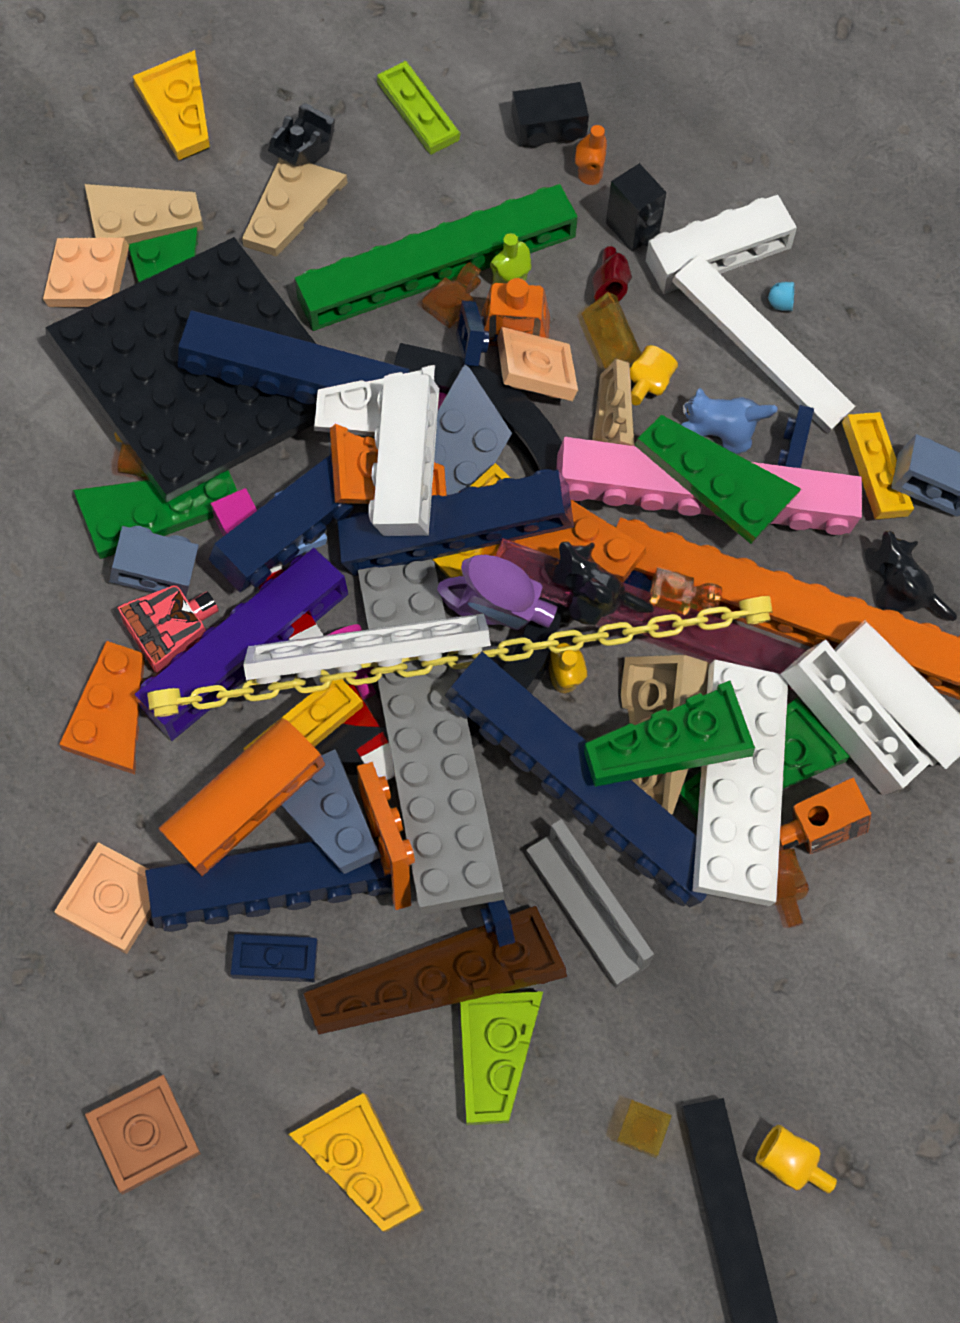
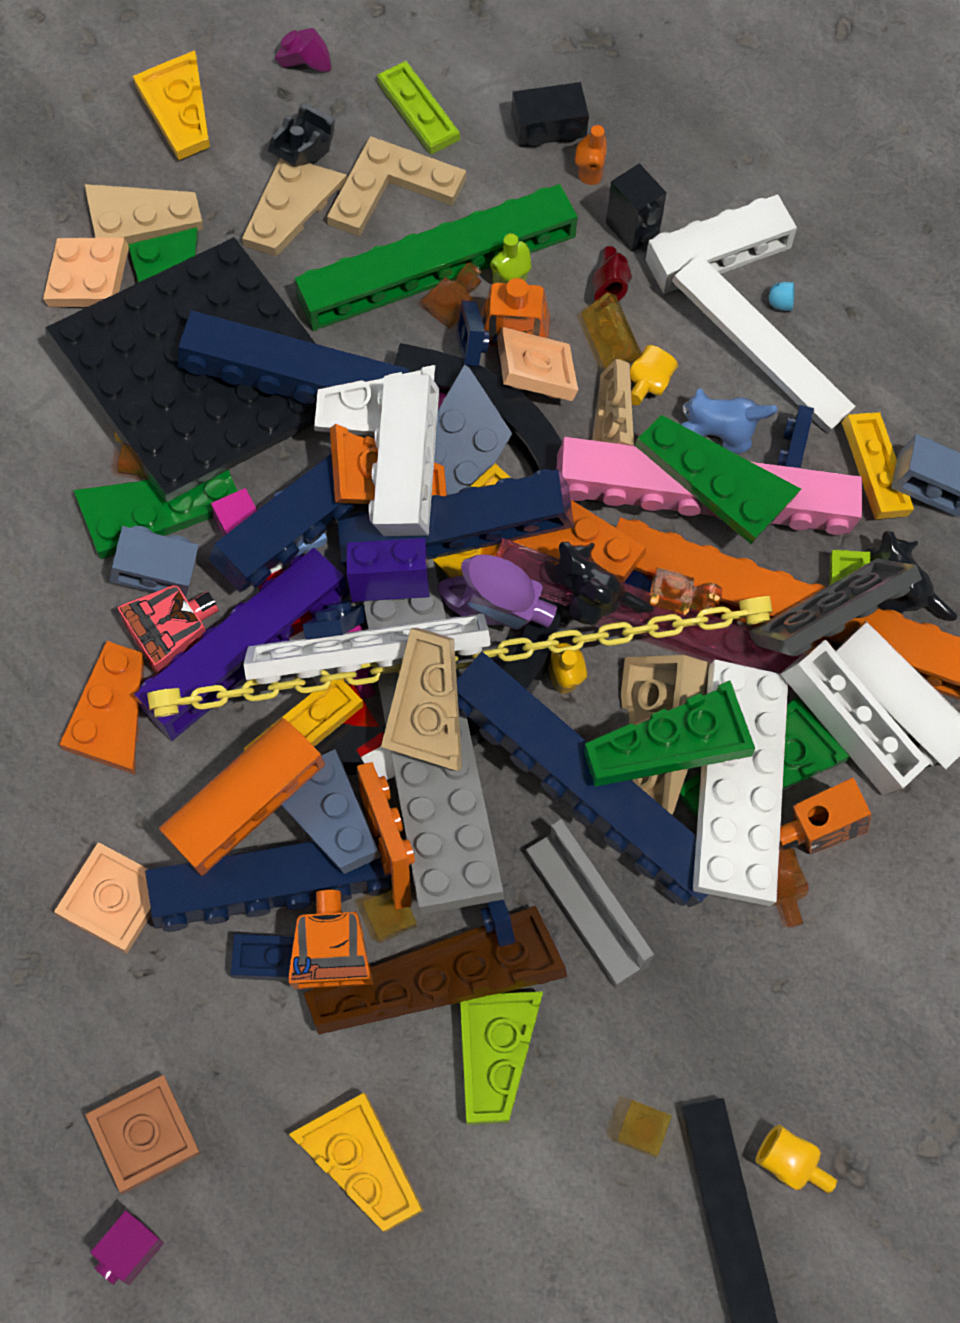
none -> magenta brick [90,1210,164,1285]
none -> magenta plate [274,28,332,72]
none -> torso [289,890,373,990]
none -> dark blue plate [303,601,367,640]
none -> tan plate [327,136,466,237]
none -> dark purple brick [347,538,430,602]
none -> clear yellow plate [363,890,417,943]
none -> tan wing [381,627,462,771]
none -> dark grey plate [749,558,922,656]
none -> lime plate [829,550,870,585]

